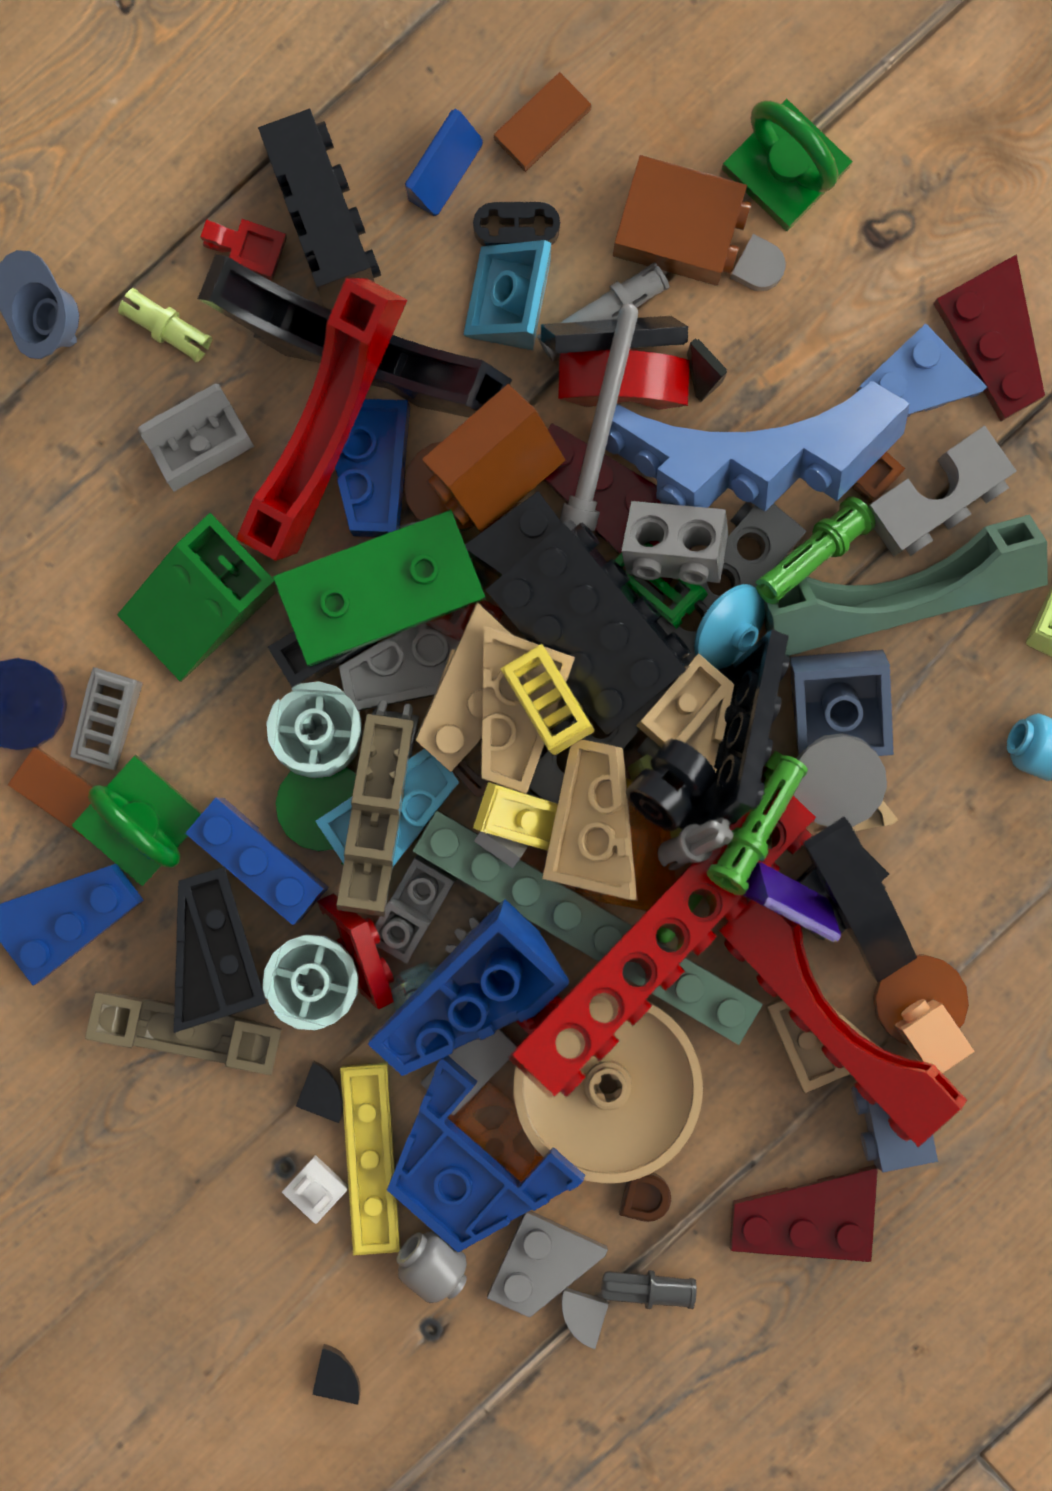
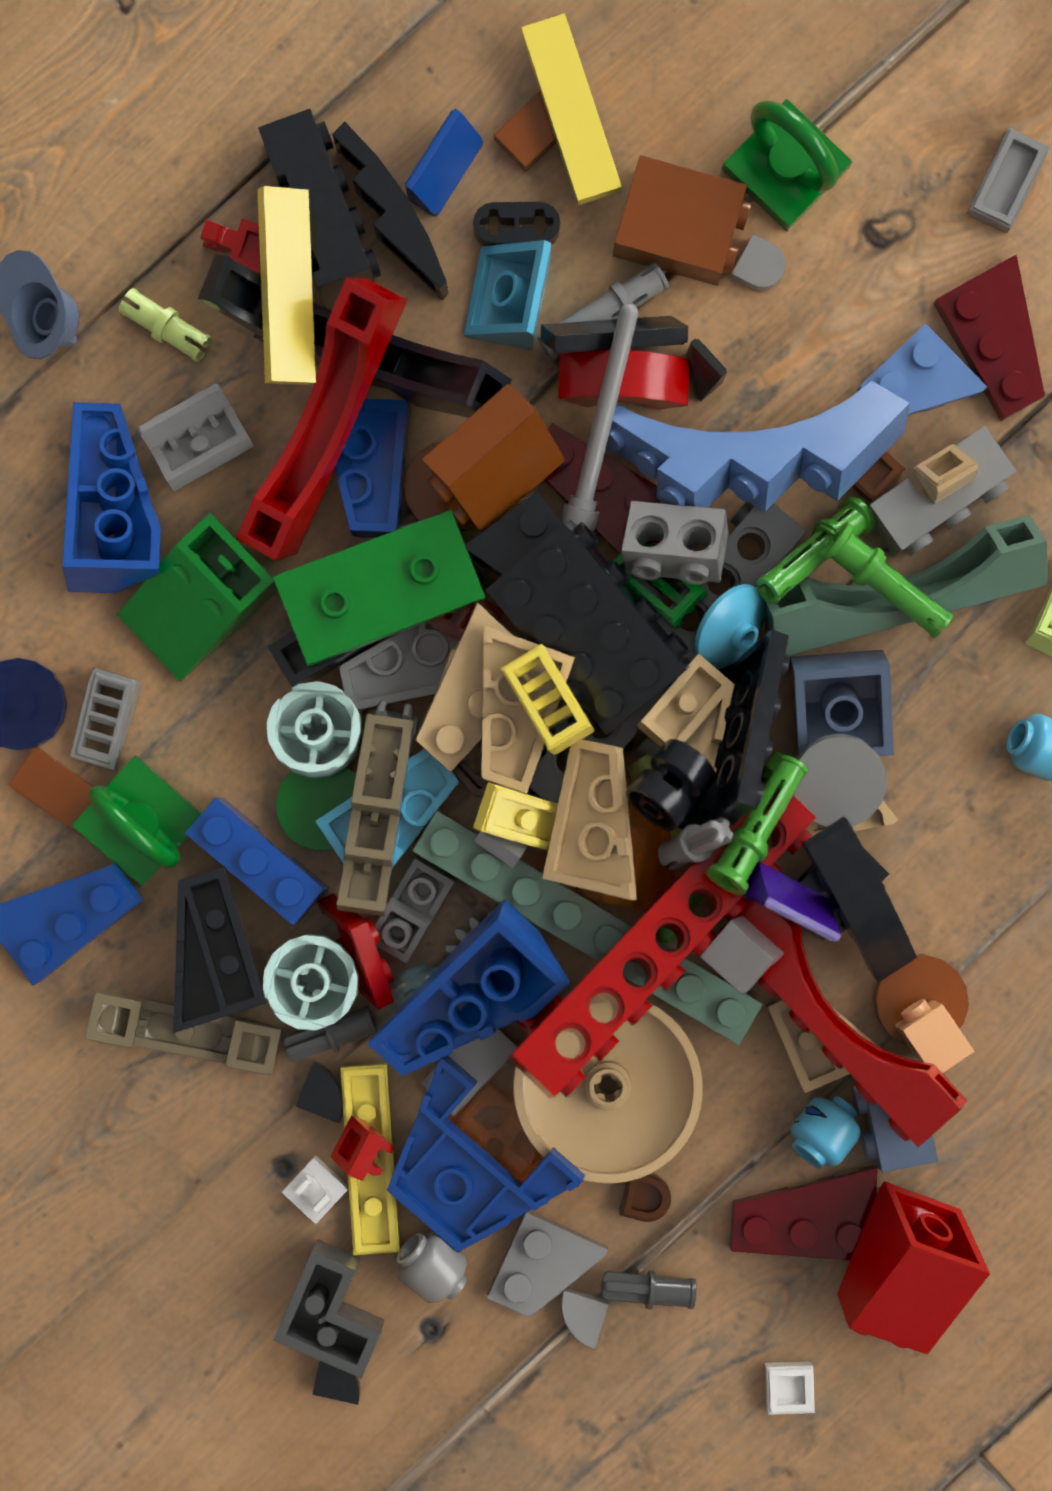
none -> blue wedge [62,402,161,593]
none -> light yellow tile [257,186,316,385]
none -> dark grey brick [274,1239,384,1378]
none -> dark grey axle [283,1005,378,1062]
none -> red tile [330,1115,394,1181]
none -> black slope [332,121,449,300]
none -> light yellow tile [521,13,622,206]
none -> light grey panel [700,915,784,994]
none -> white tile [764,1361,815,1415]
none -> medium azure head [790,1096,861,1169]
none -> bright green pin [820,522,953,638]
none -> red slope [837,1181,990,1354]
none -> tan slope [913,444,979,504]
none -> light grey tile [966,128,1050,233]

